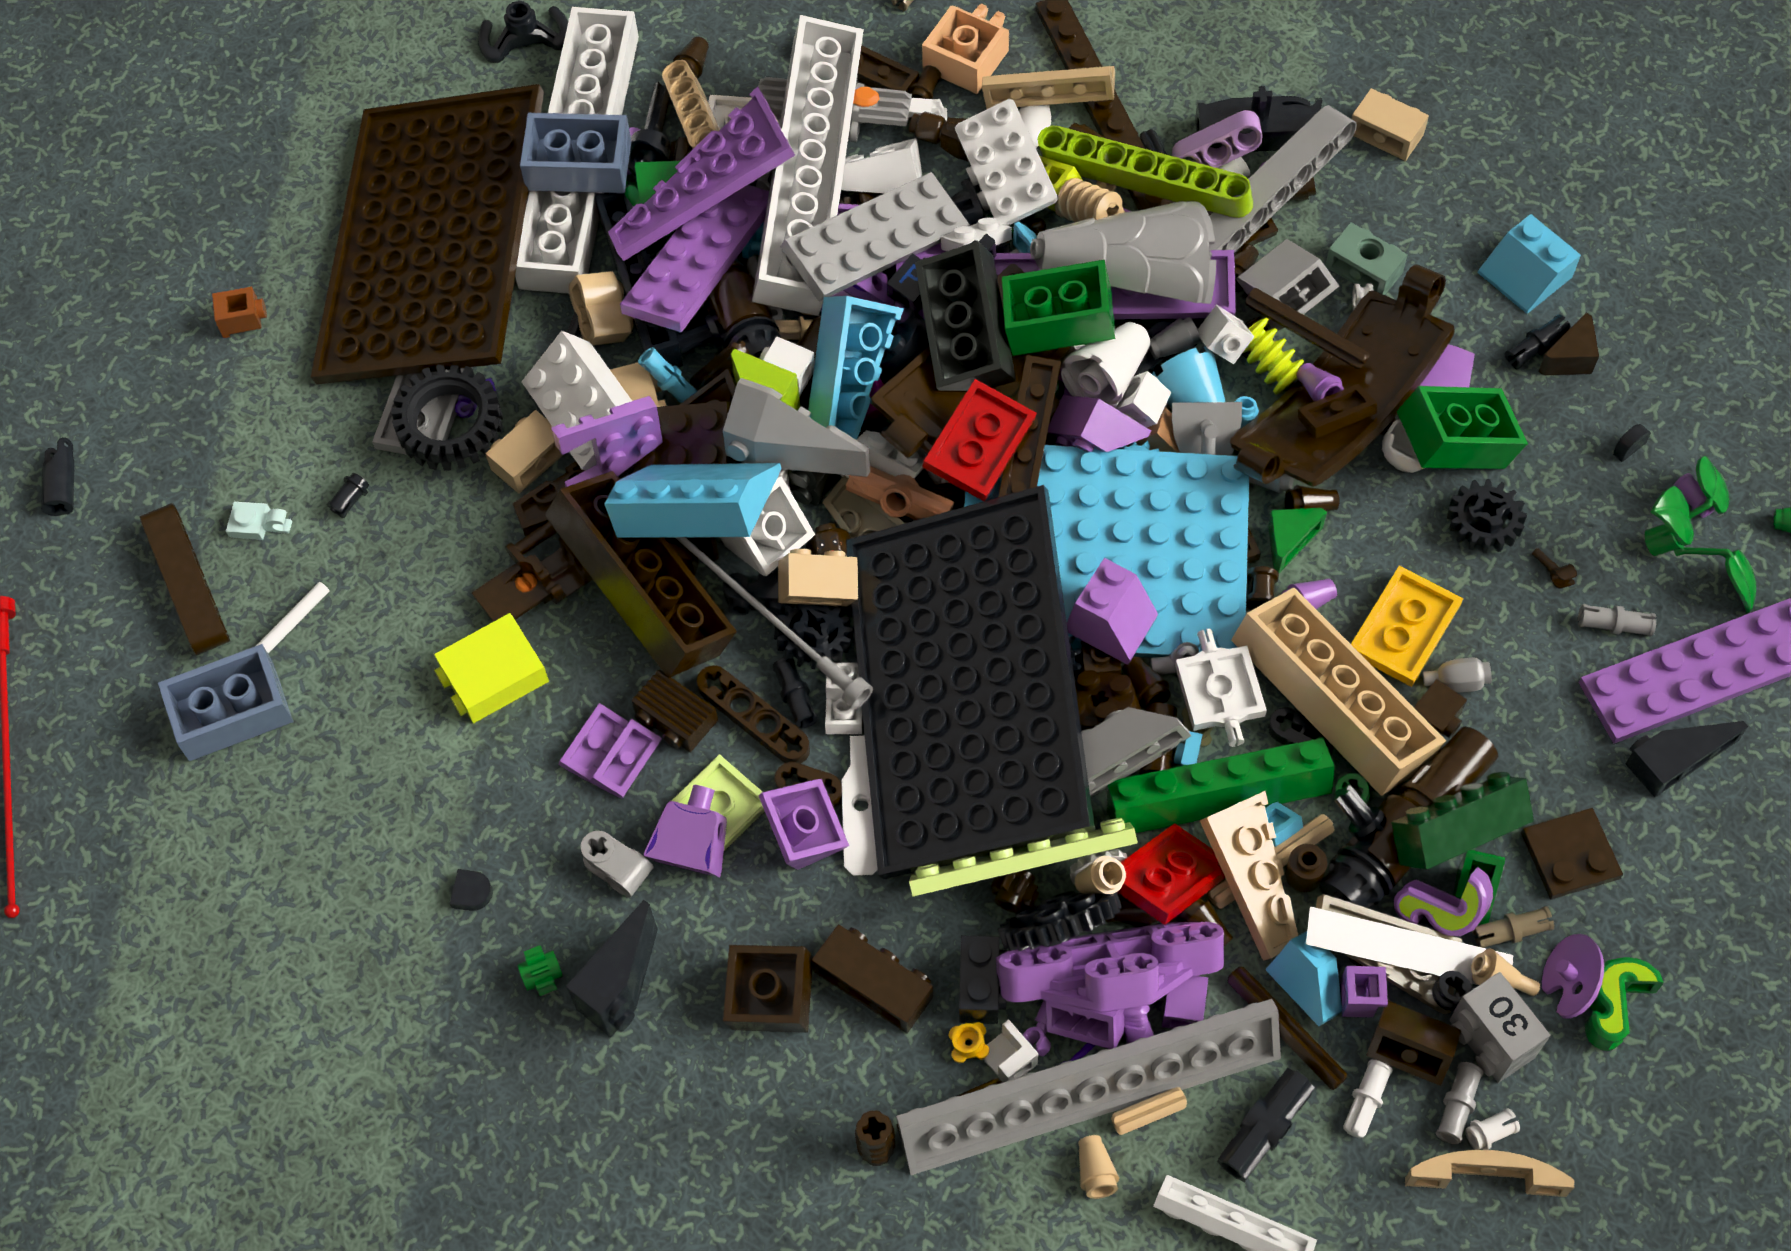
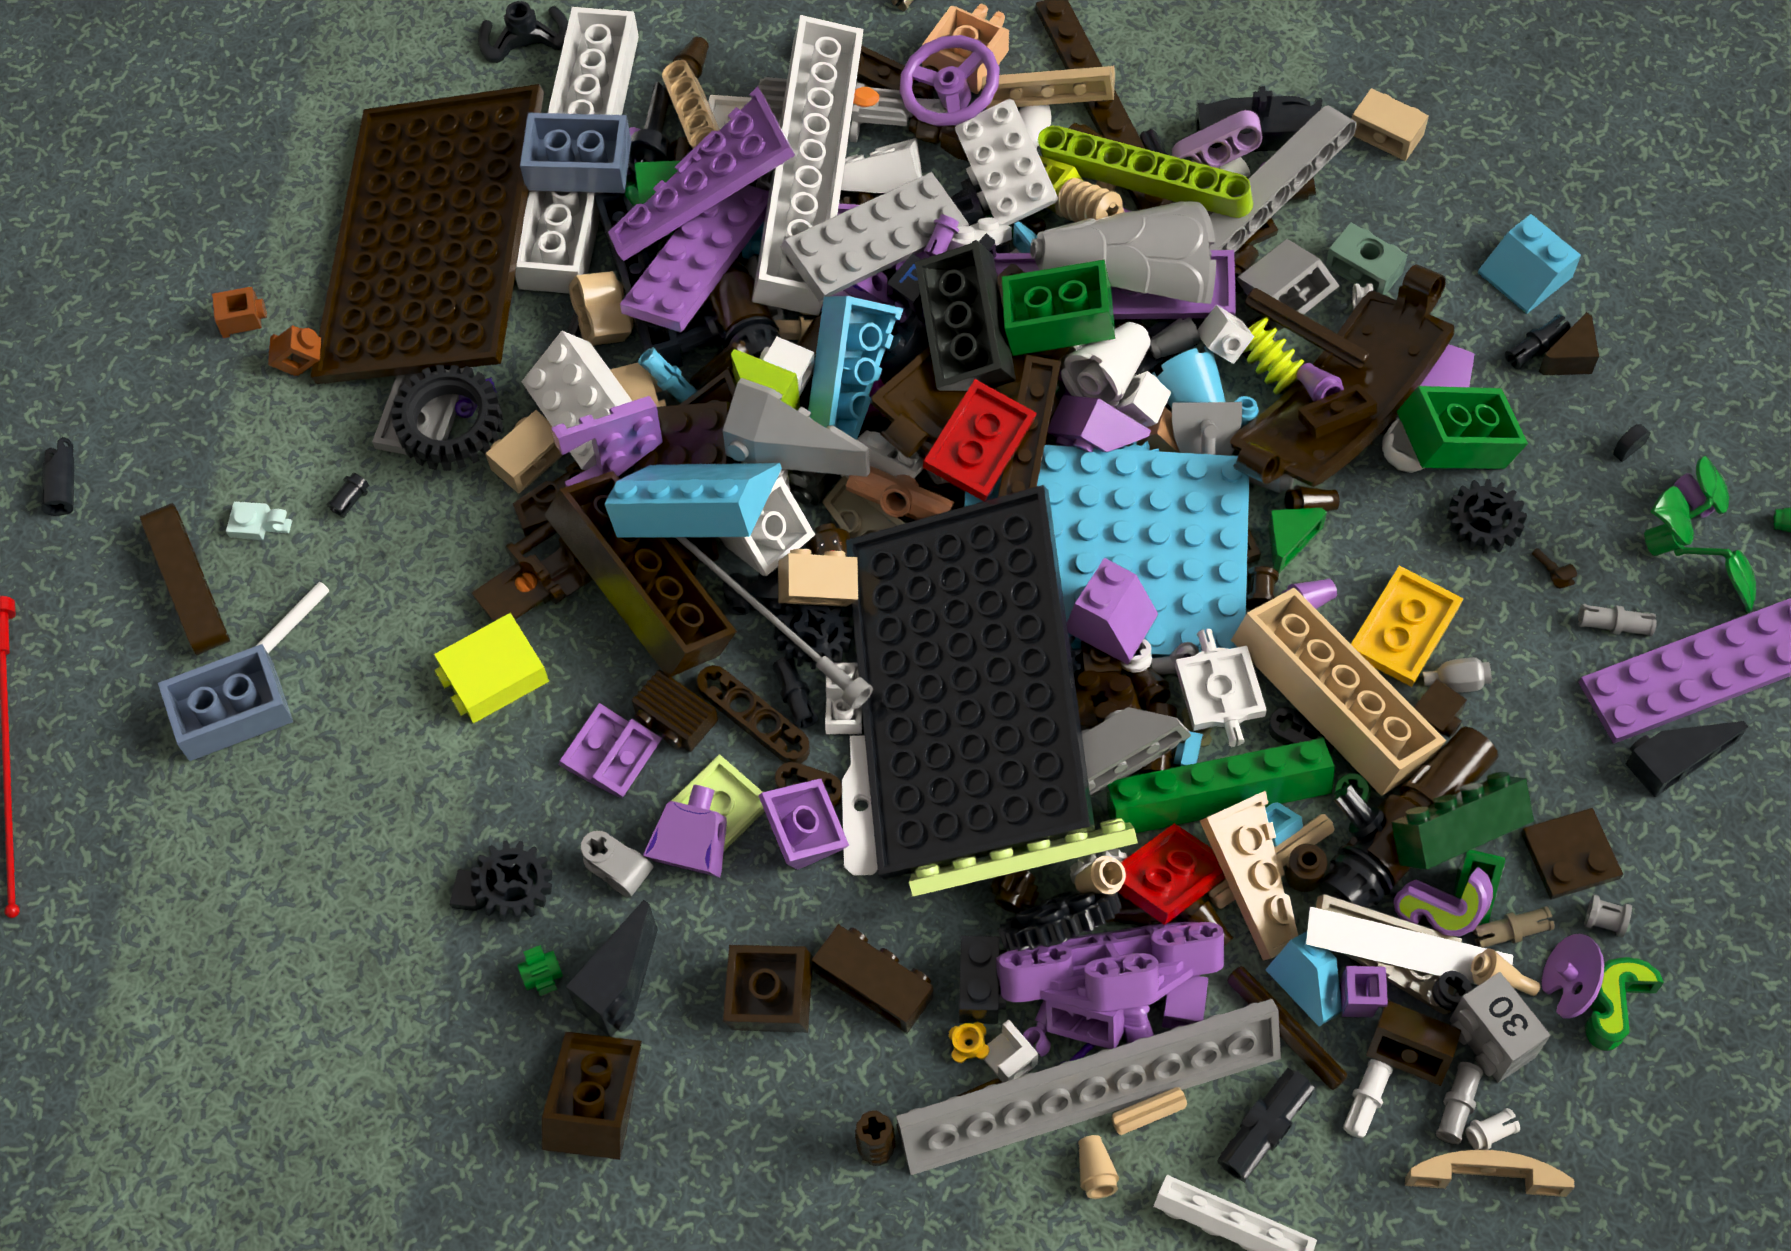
none -> dark orange brick [268,325,321,376]
none -> black gear [471,841,552,922]
none -> dark brown slope [542,1031,642,1160]
none -> medium lavender piece [899,35,1000,126]
none -> medium lavender pin [924,214,959,256]
none -> white bush [1120,639,1152,673]
none -> light grey bush [1584,894,1632,938]

